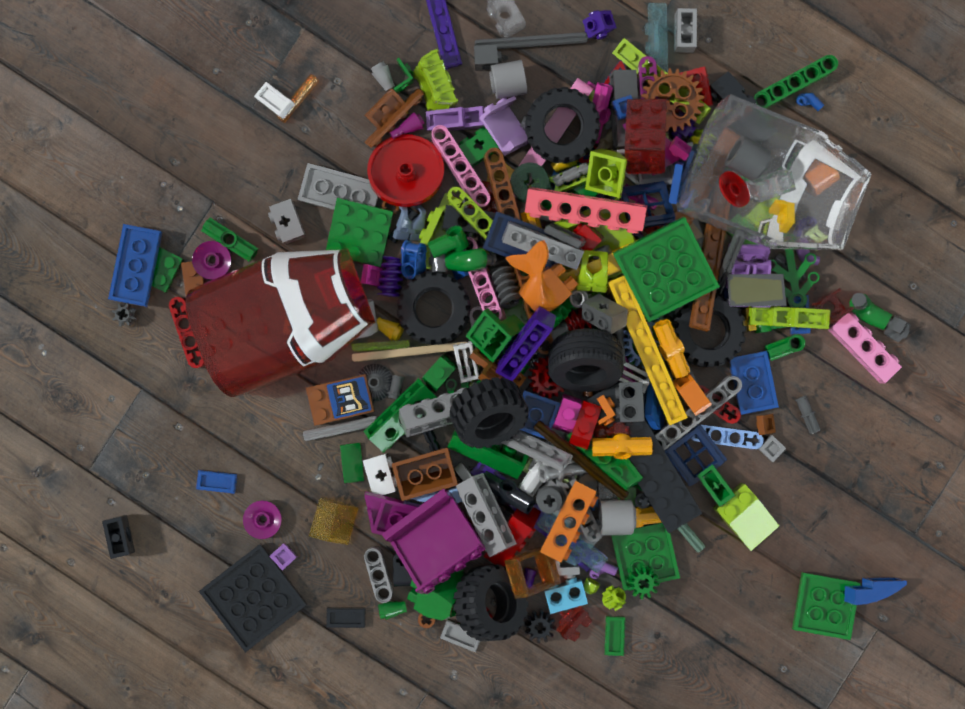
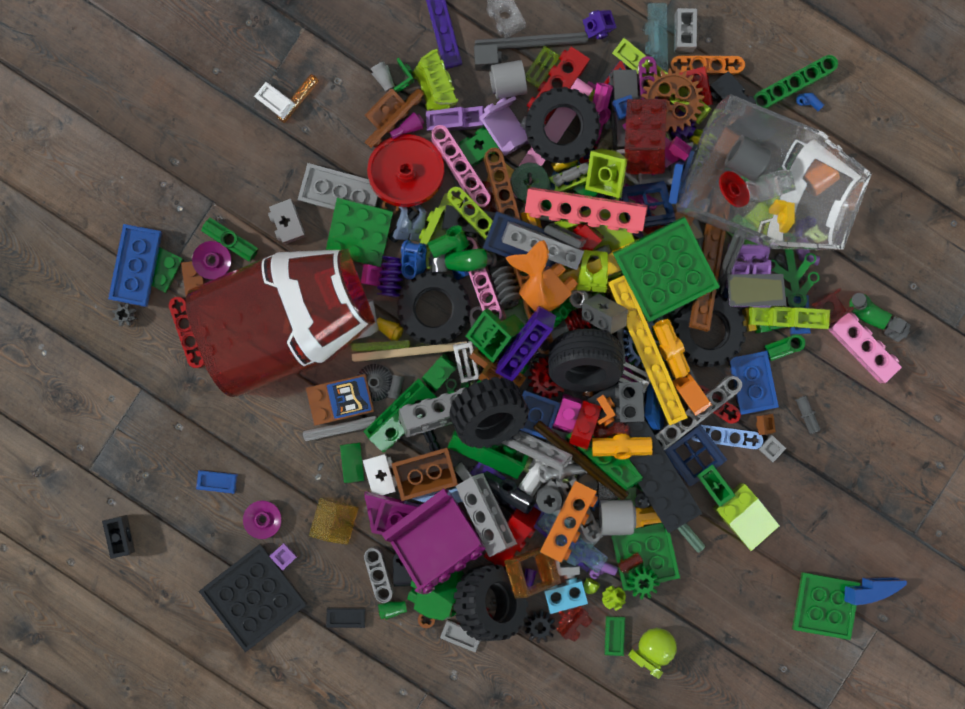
none -> clear neon green tile [525,46,560,88]
none -> red brick [527,46,590,124]
none -> clear red pin [617,552,643,574]
none -> lime tile [628,628,677,679]
none -> orange beam [670,56,745,75]

